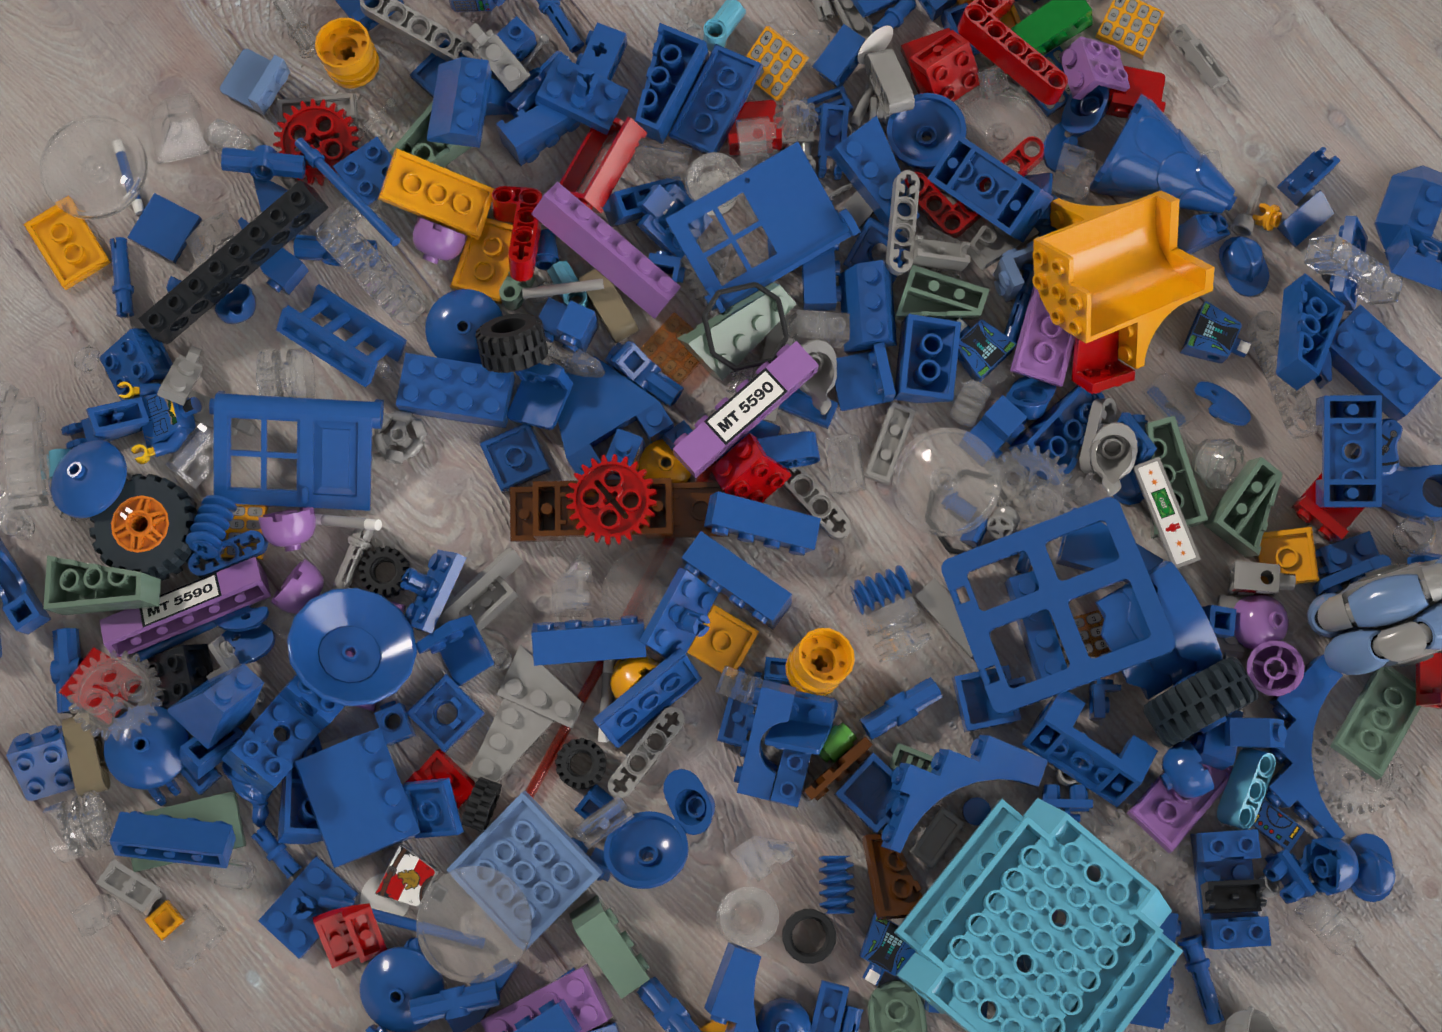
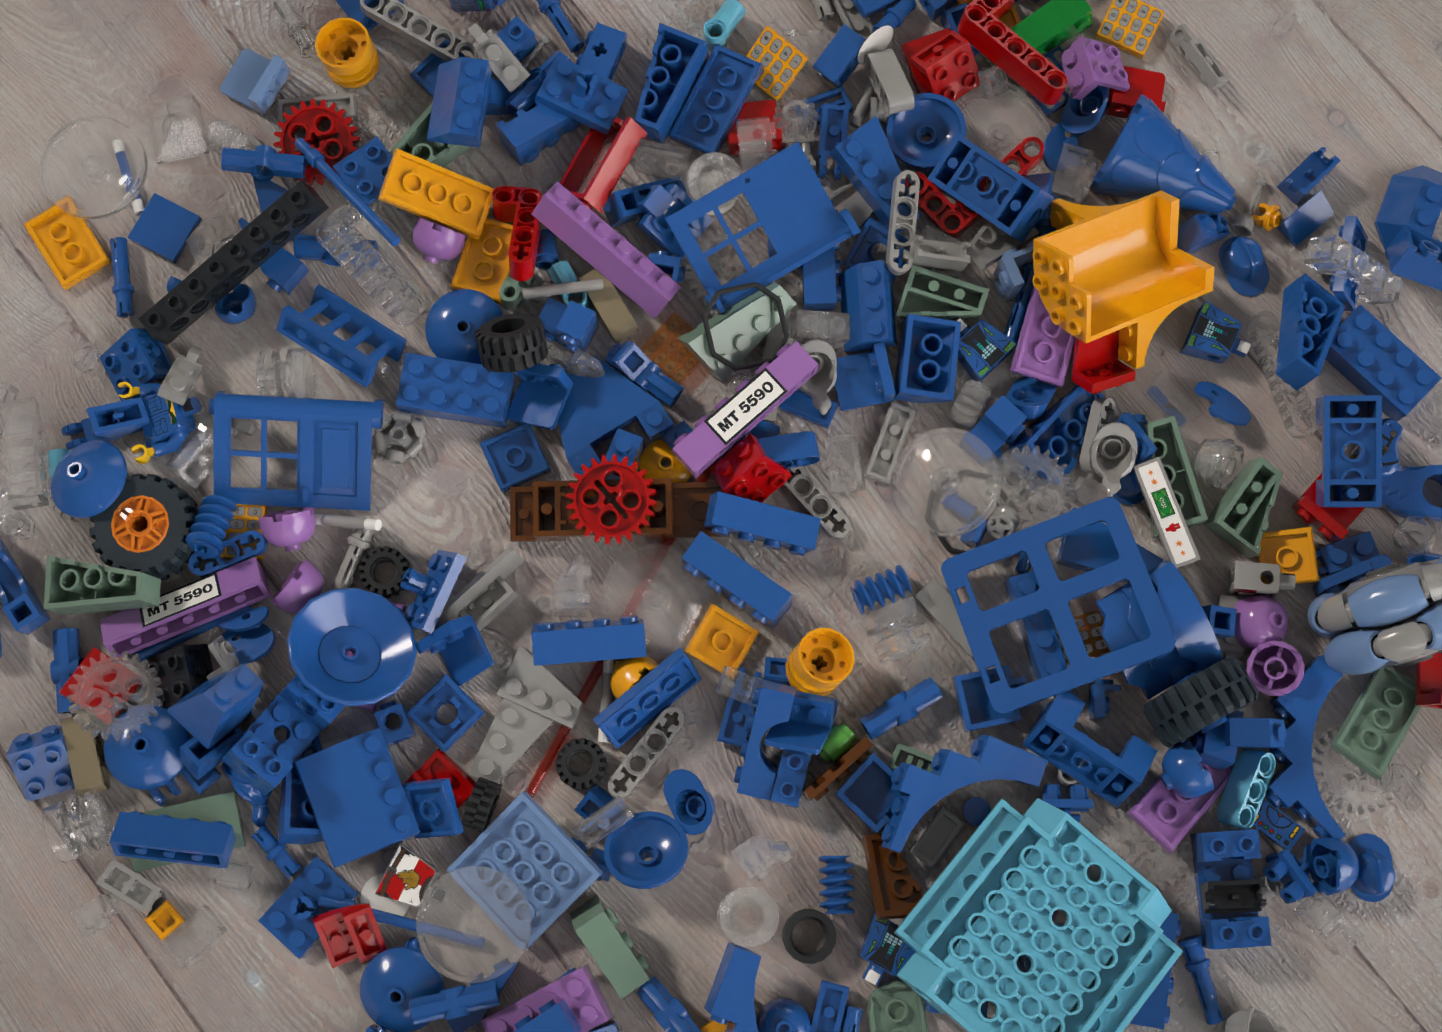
blue plate [639,567,718,659] -> none
blue slope [1313,351,1332,389] -> none

